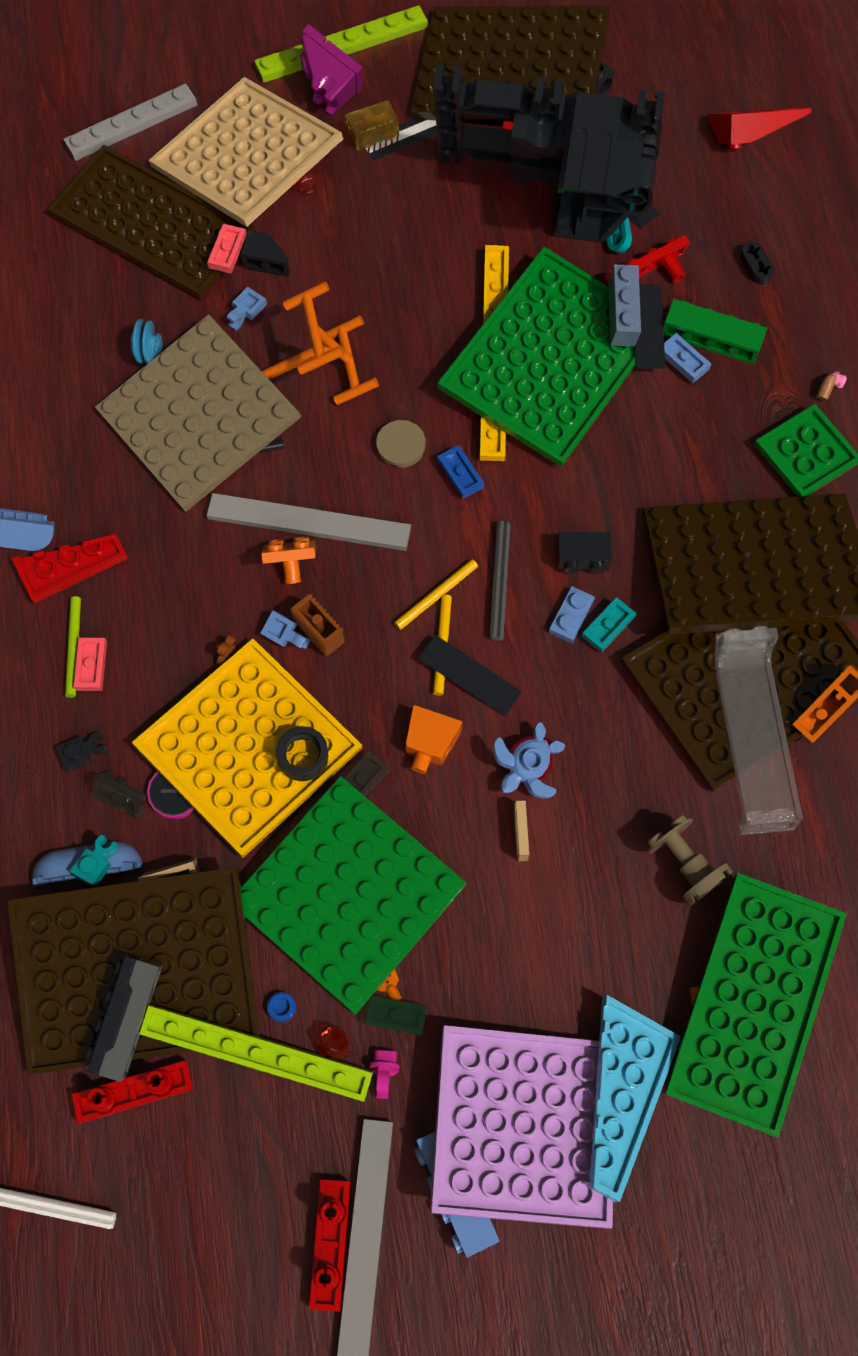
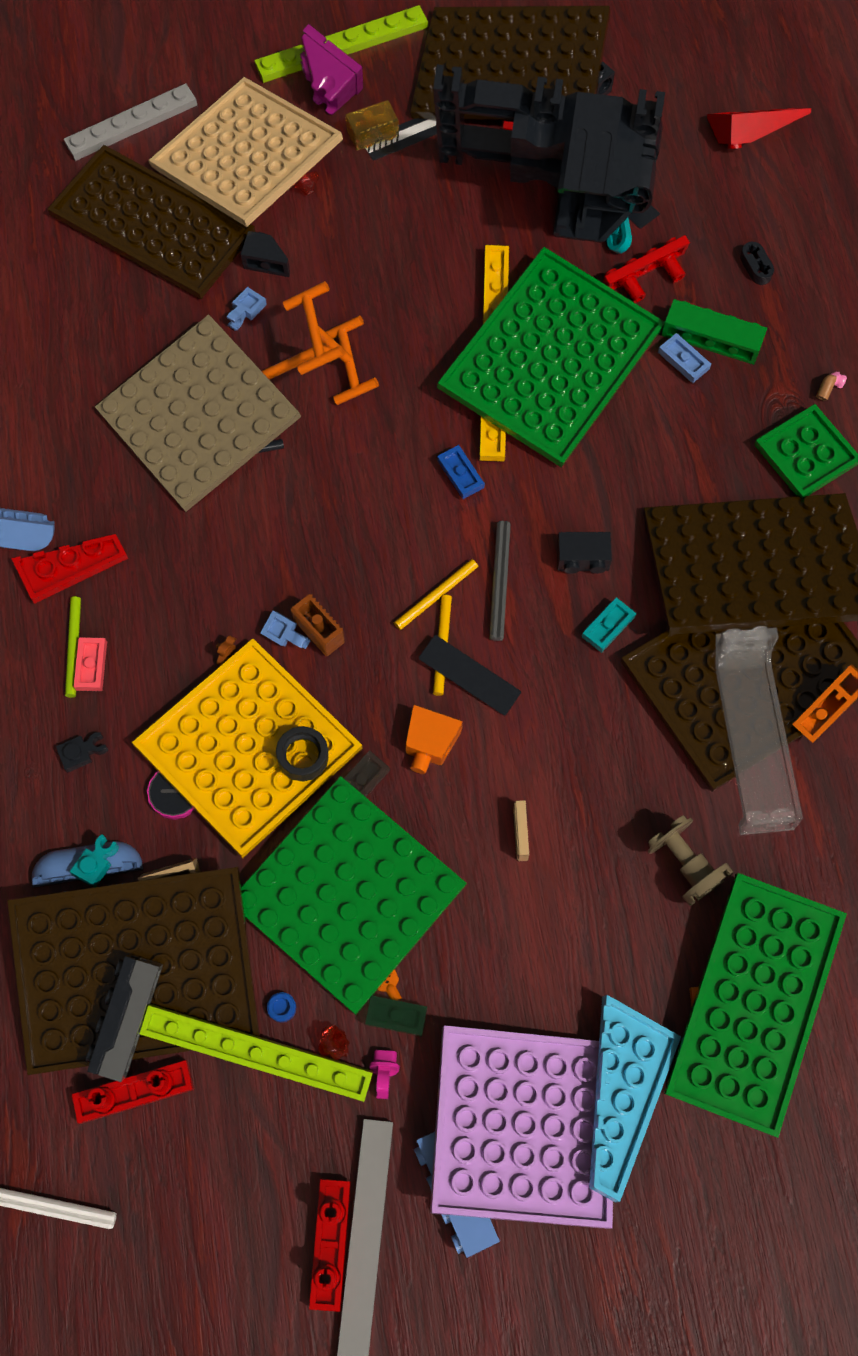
clear smoke plate [91,770,146,819] -> none
dark azure piece [130,319,163,364] -> none
coral plate [207,224,247,273] -> none
light grey tile [207,493,411,551] -> none
orange plate [261,537,316,584] -> none
dark tan tile [376,420,426,468] -> none
medium blue animal [492,723,565,799] -> none
medium blue plate [549,586,595,644] -> none
sand blue brick [608,264,641,347] -> none
black sticker [635,284,665,369] -> none

